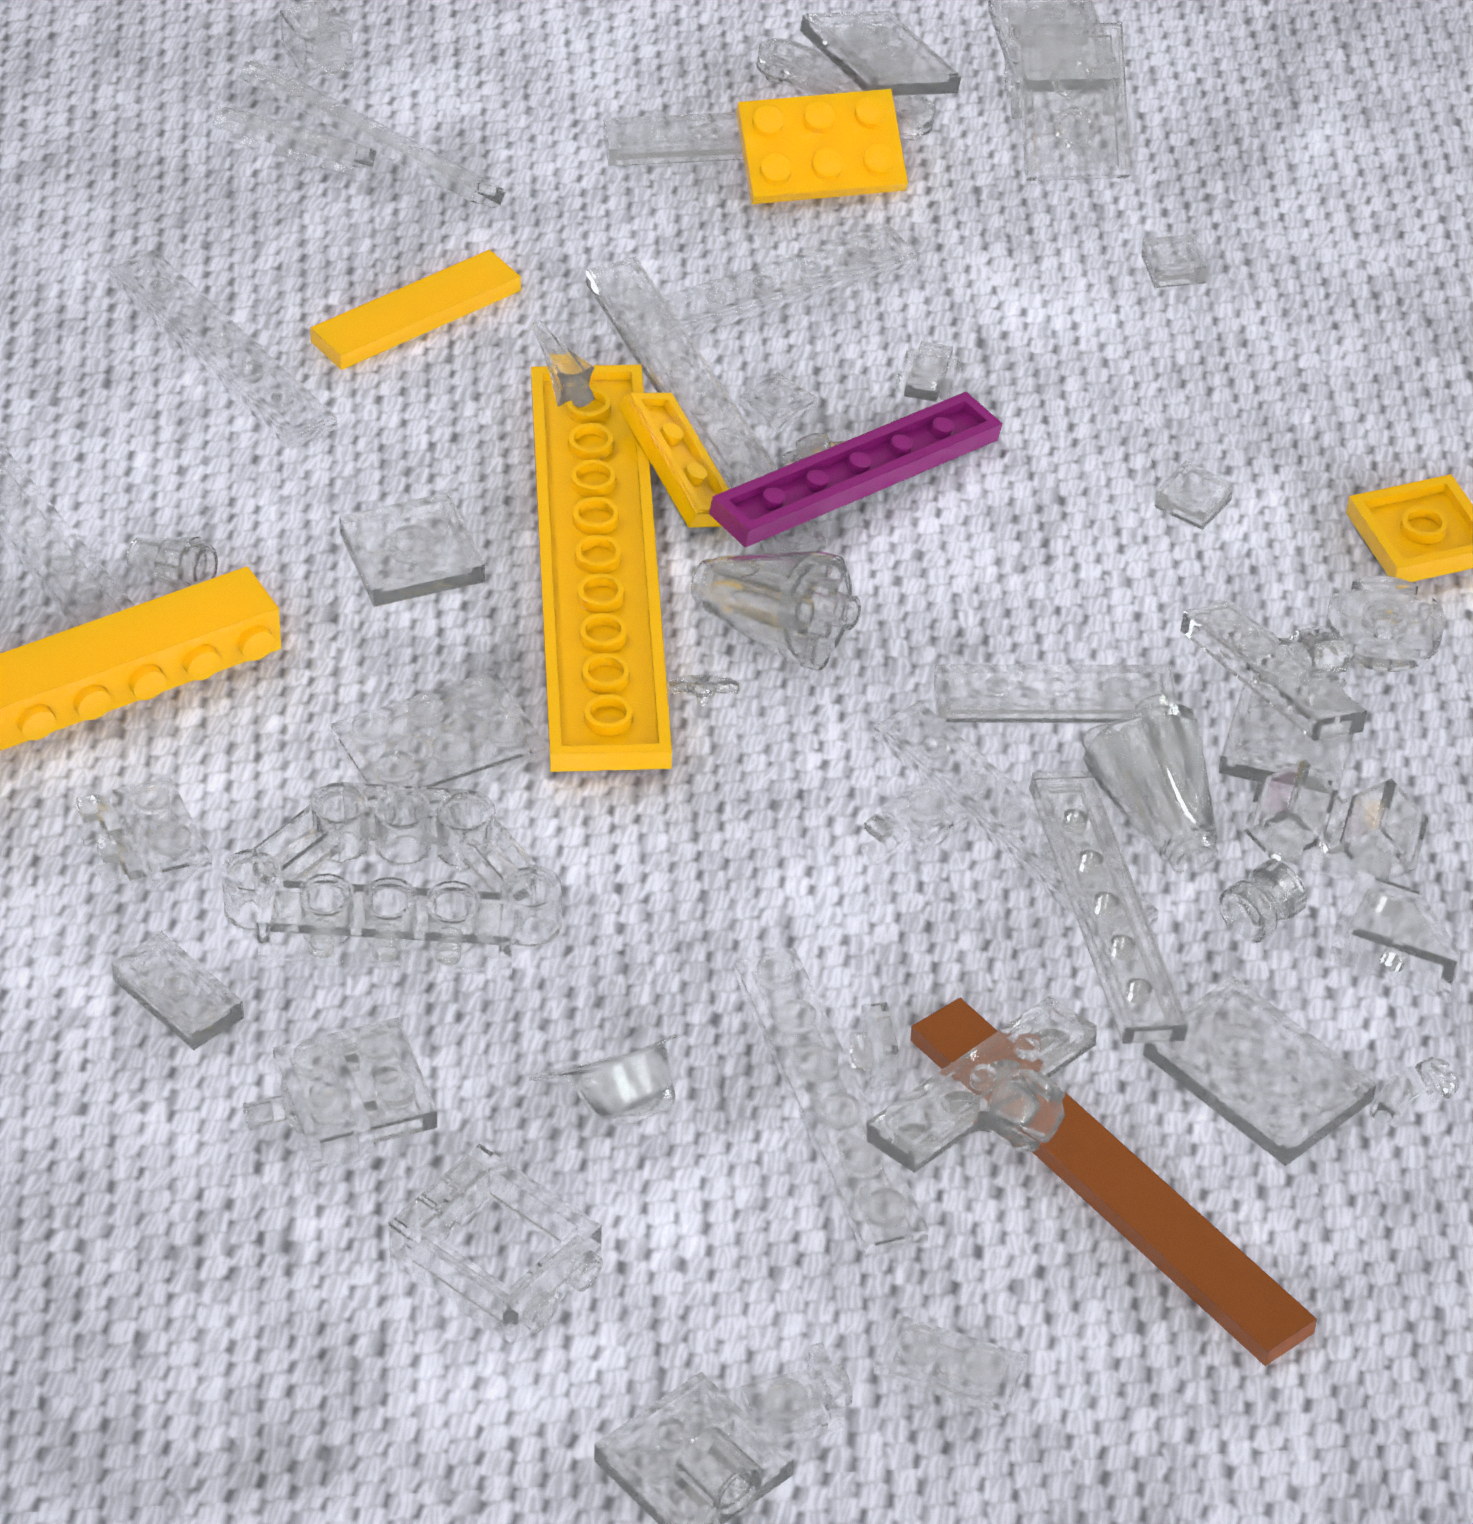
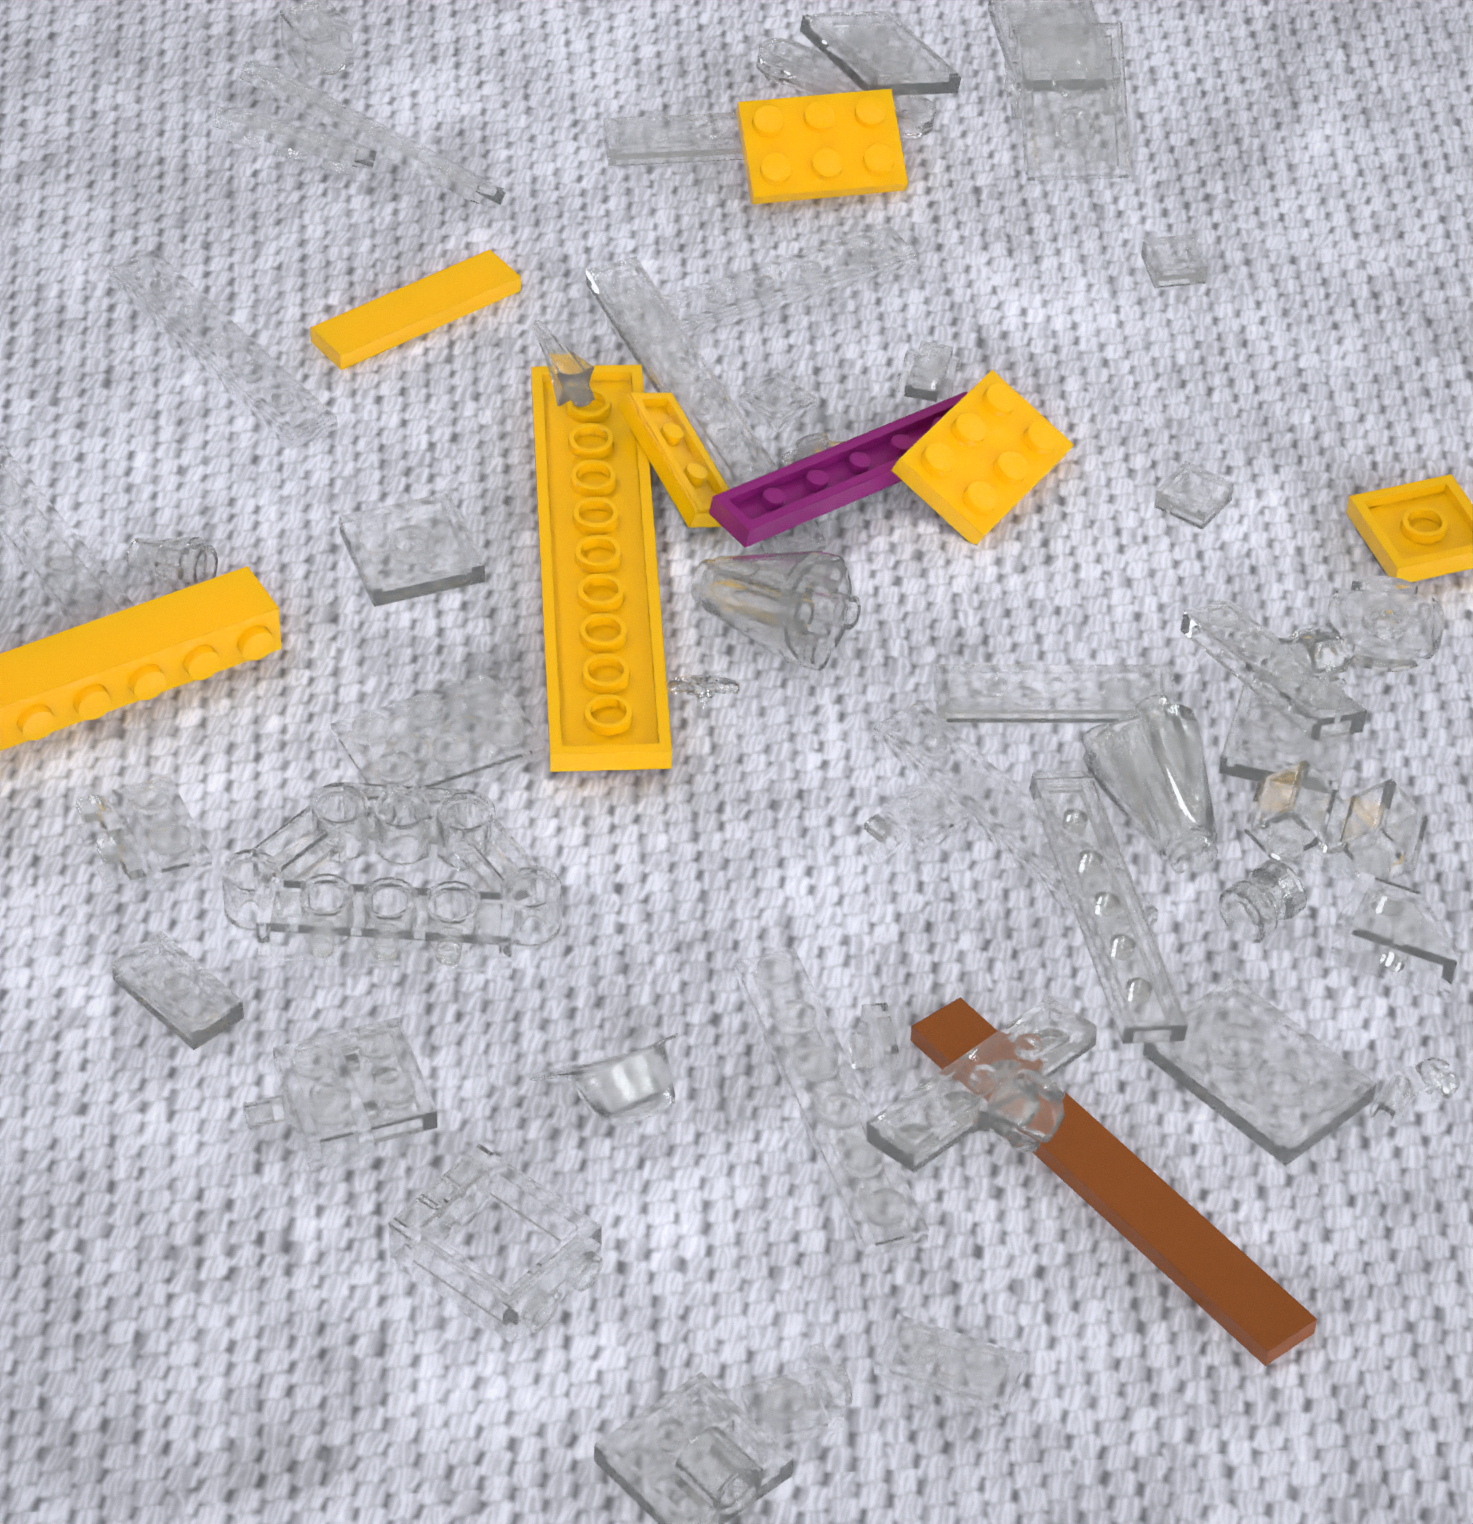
none -> yellow plate [891,370,1074,545]

